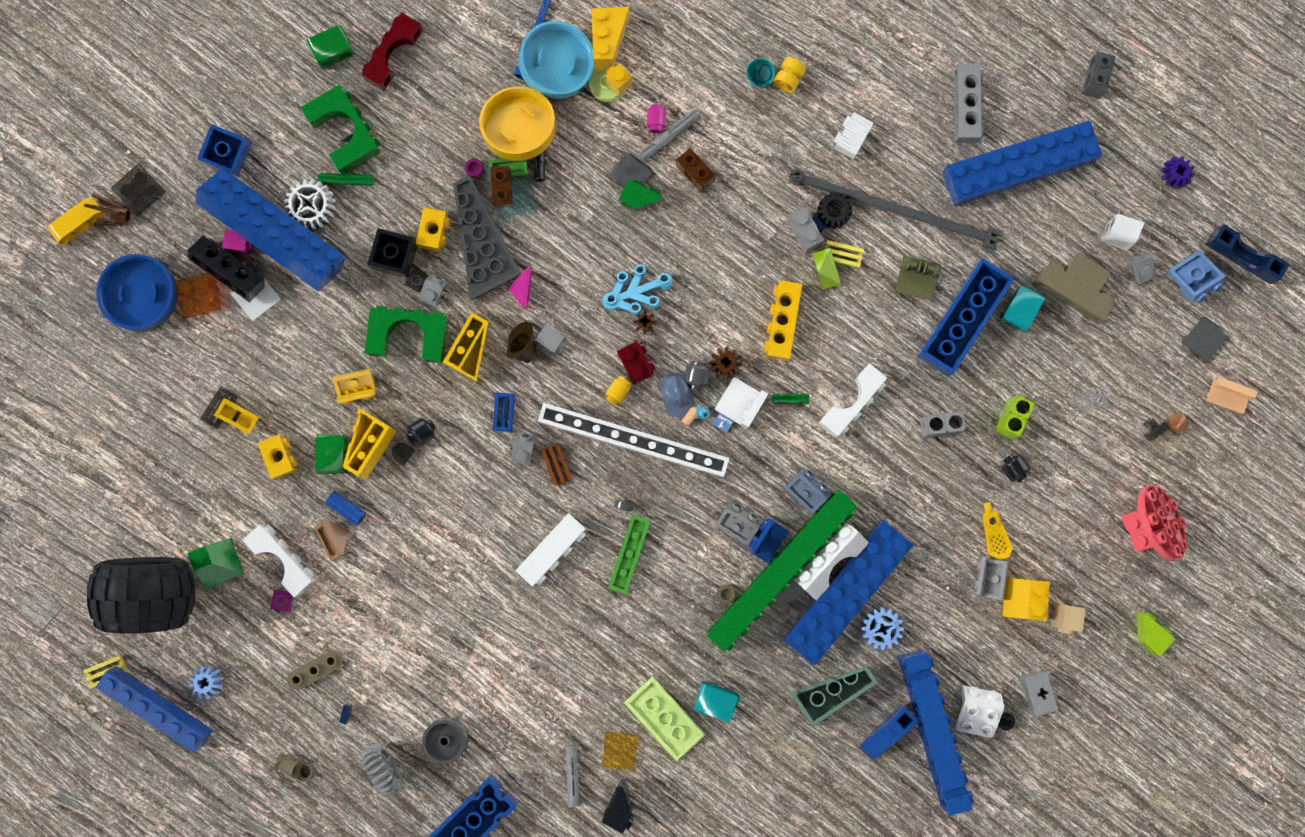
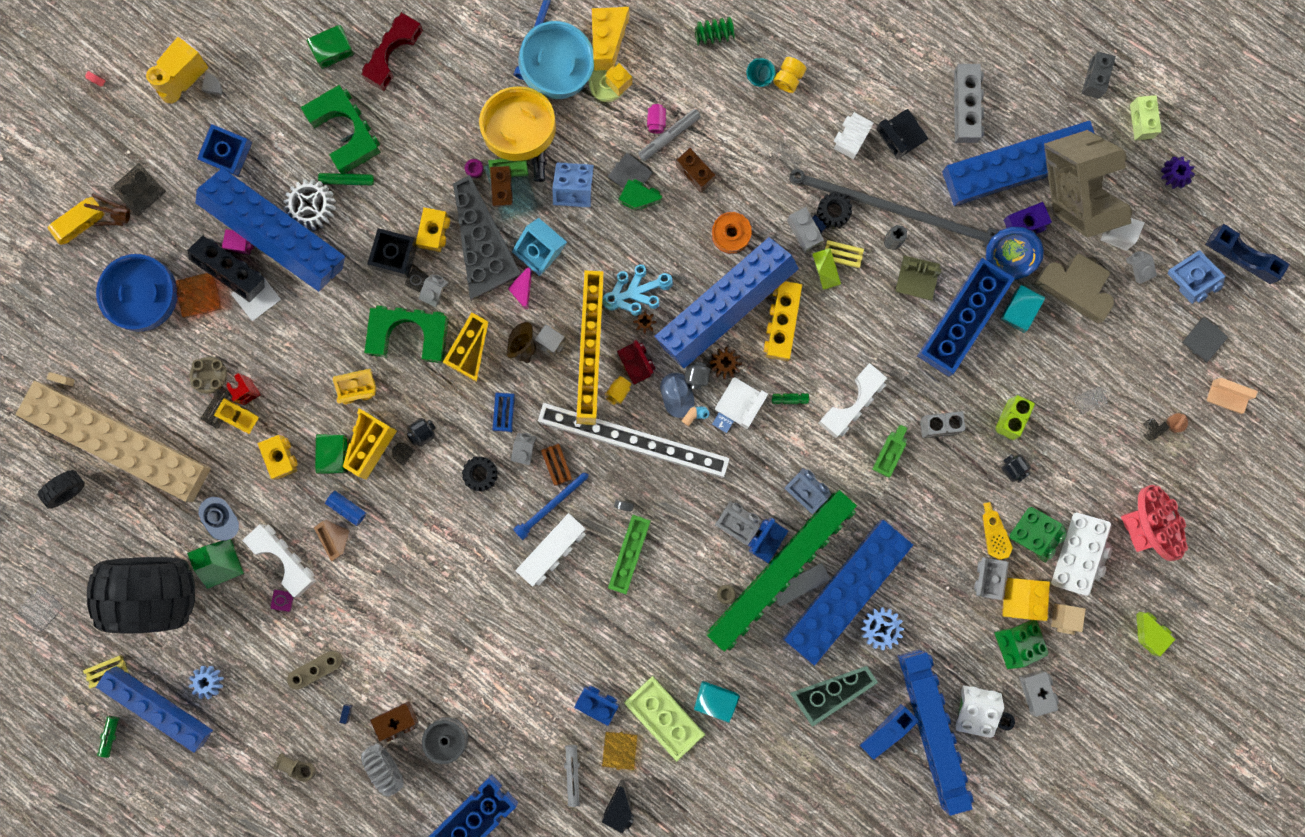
white arch [794,523,869,600] -> none
none -> tan brick [15,381,211,502]
none -> black tyre [37,470,85,509]
none -> tan tile [46,372,75,387]
none -> coral tile [85,71,106,87]
none -> green pin [97,716,120,758]
none -> yellow piece [146,37,208,104]
none -> dark tan dish [189,357,227,394]
none -> sand blue piece [198,497,239,541]
none -> light grey tile [202,72,222,95]
none -> red hinge [227,373,261,405]
none -> reddish brown brick [370,701,419,742]
none -> black tyre [462,456,498,492]
none -> medium azure slope [512,218,567,276]
none -> blue piece [513,472,588,540]
none -> medium blue bracket [553,163,594,207]
none -> blue bracket [574,685,619,726]
none -> yellow brick [576,270,604,425]
none -> blue brick [655,237,799,369]
none -> green piece [695,17,735,46]
none -> orange wheel [712,212,752,254]
none -> bright green hinge [872,425,908,478]
none -> black bracket [876,109,928,160]
none -> dark grey axle [884,225,907,250]
none -> blue piece [985,227,1044,280]
none -> green bracket [994,620,1049,669]
none -> dark purple brick [1003,202,1052,234]
none -> green bracket [1010,507,1067,563]
none -> dark tan piece [1044,130,1132,238]
none -> white bracket [1051,513,1112,596]
none -> yellowish green brick [1130,95,1161,140]

